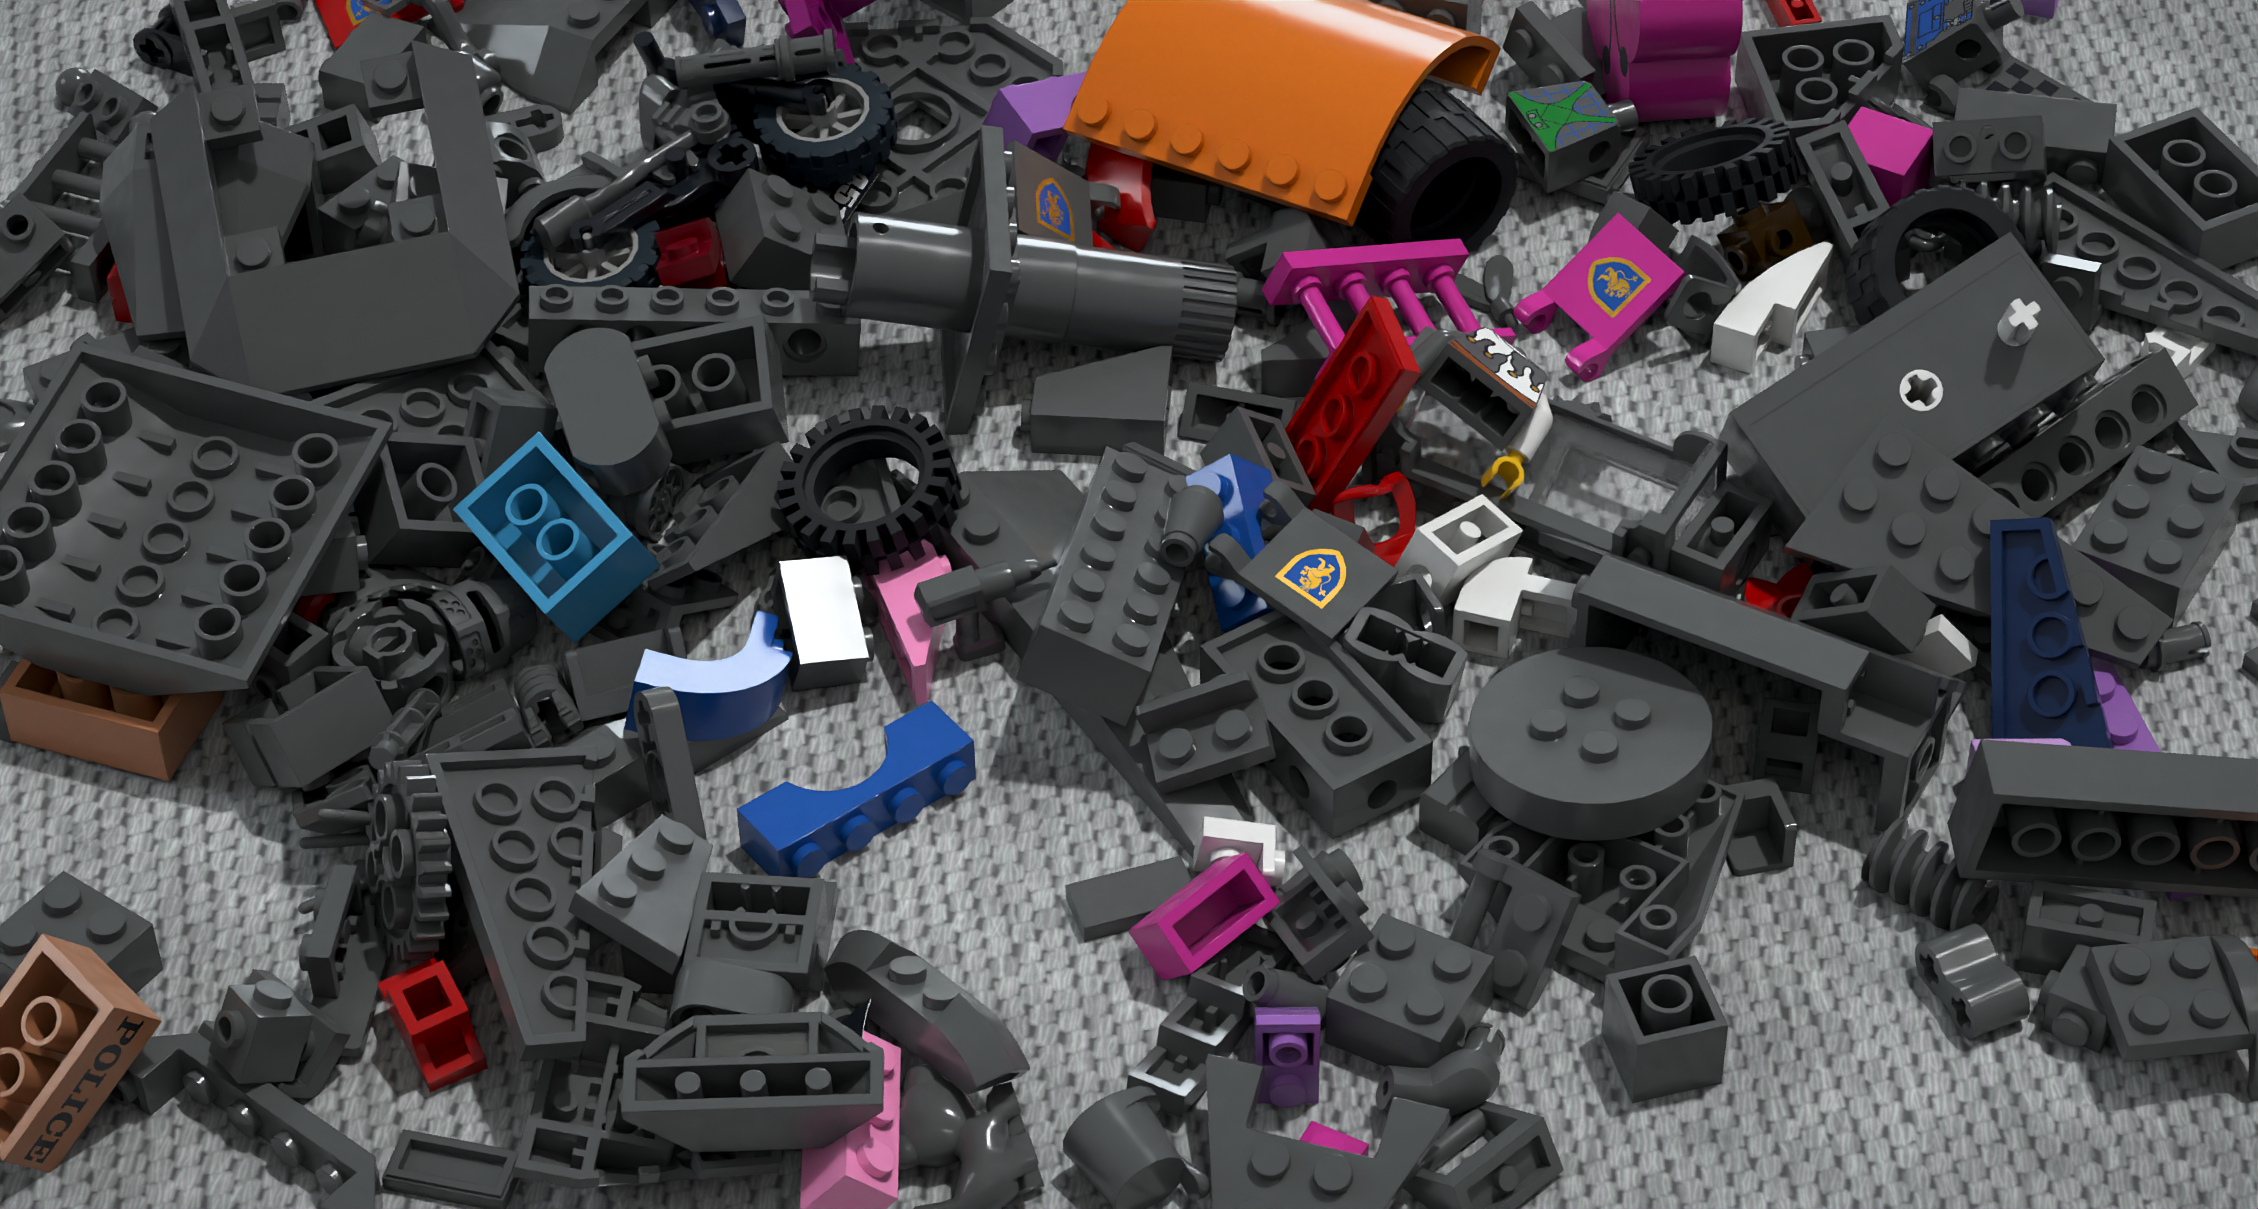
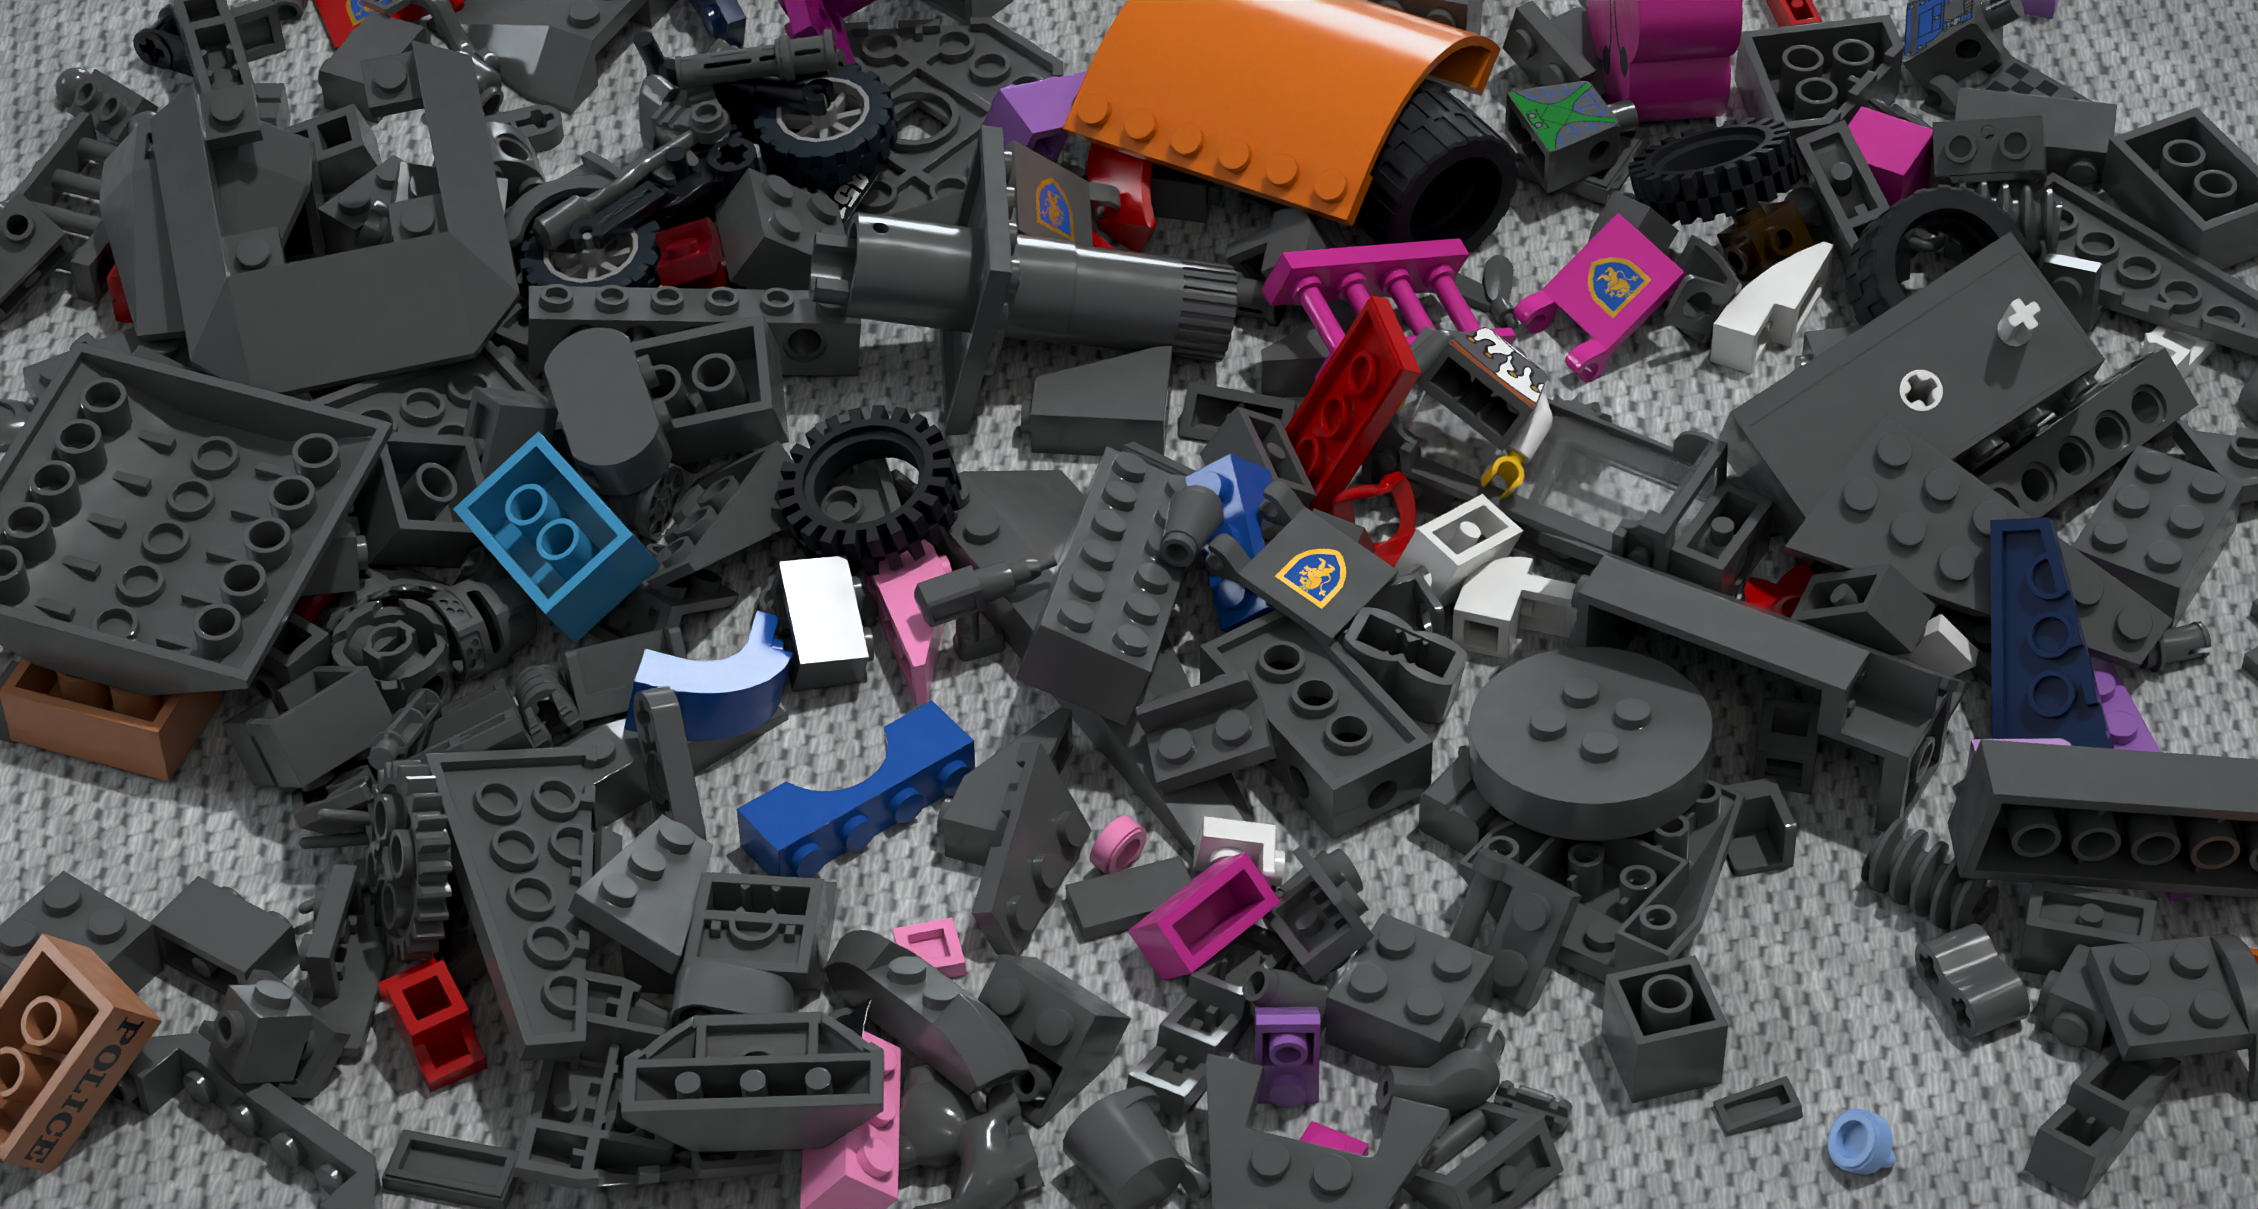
none -> dark grey brick [150,876,299,996]
none -> bright pink tile [893,917,966,979]
none -> dark grey slope [937,707,1073,866]
none -> dark grey wing [972,742,1092,956]
none -> dark grey slope [977,954,1131,1126]
none -> bright pink tile [1090,815,1147,874]
none -> dark grey piece [1494,1080,1573,1133]
none -> dark grey piece [1713,1076,1803,1136]
none -> light blue tile [1827,1108,1896,1175]
none -> dark grey slope [2024,1042,2181,1199]

